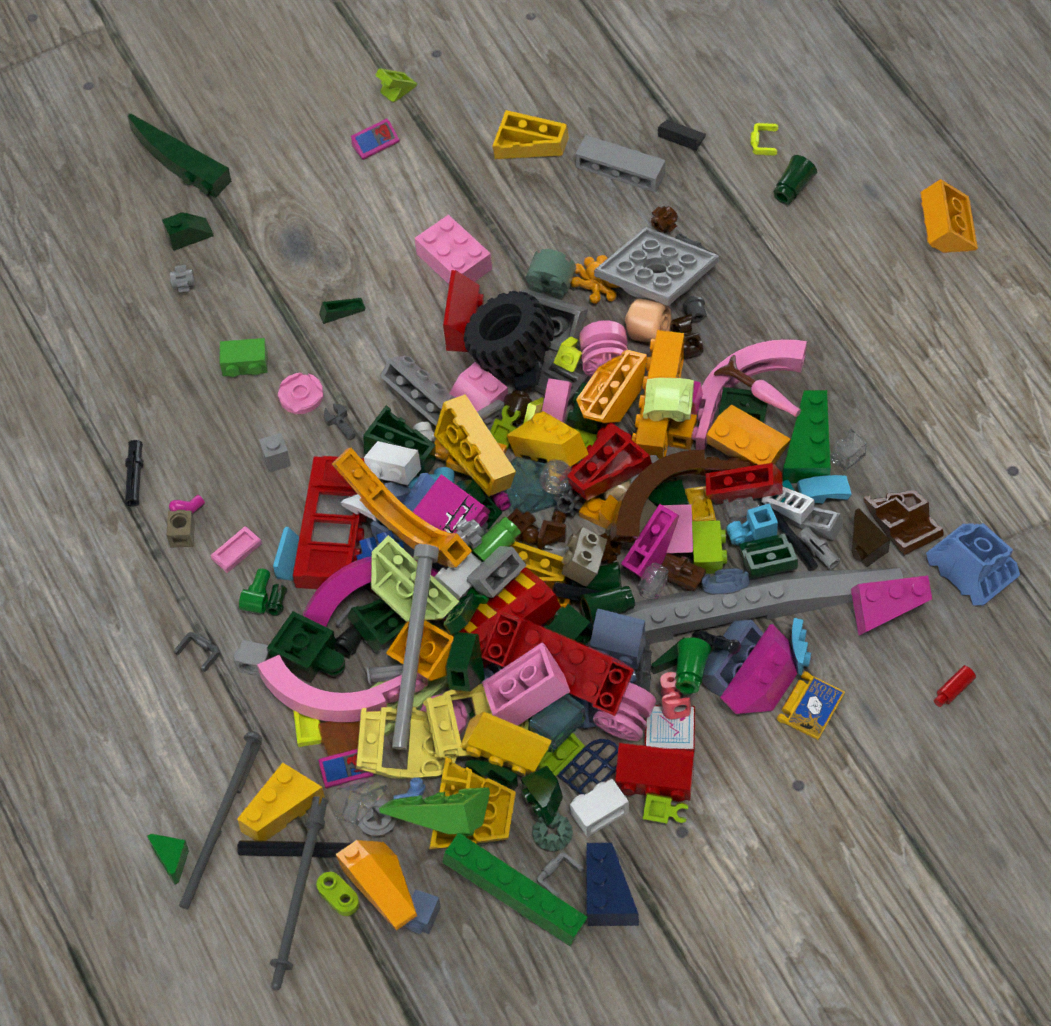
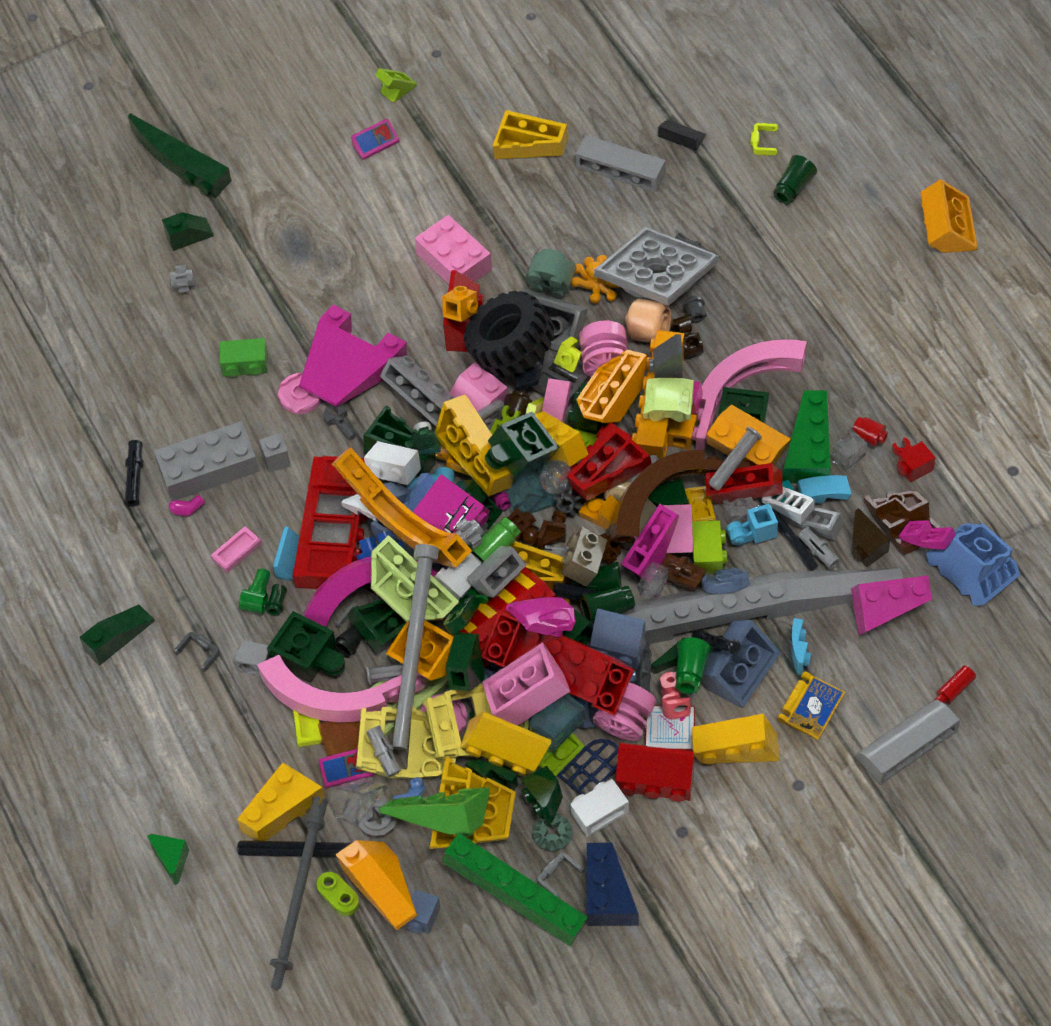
dark tan brick [167,510,195,548] -> none
dark grey bar [179,731,262,909] -> none
dark green piece [319,298,365,324] -> none
lime plate [643,793,688,824] -> none
reddish brown gear [651,206,678,233] -> none
bright pink piece [714,355,801,417] -> none
dark pink wedge [720,624,797,714] -> none
dark green brick [739,533,798,580] -> none
none -> dark green slope [80,605,155,666]
none -> light grey brick [154,421,259,501]
none -> dark pink wedge [299,305,407,407]
none -> light grey pin [366,725,402,777]
none -> clear green tile [411,426,441,457]
none -> light orange brick [442,286,478,322]
none -> dark green brick [485,411,560,477]
none -> dark pink slope [506,597,575,637]
none -> dark grey slope [649,334,683,378]
none -> yellow wedge [692,713,780,764]
none -> light grey axle [709,427,762,491]
none -> red brick [852,417,888,447]
none -> light grey brick [855,700,960,785]
none -> red brick [892,437,936,483]
none -> dark pink slope [899,520,956,549]

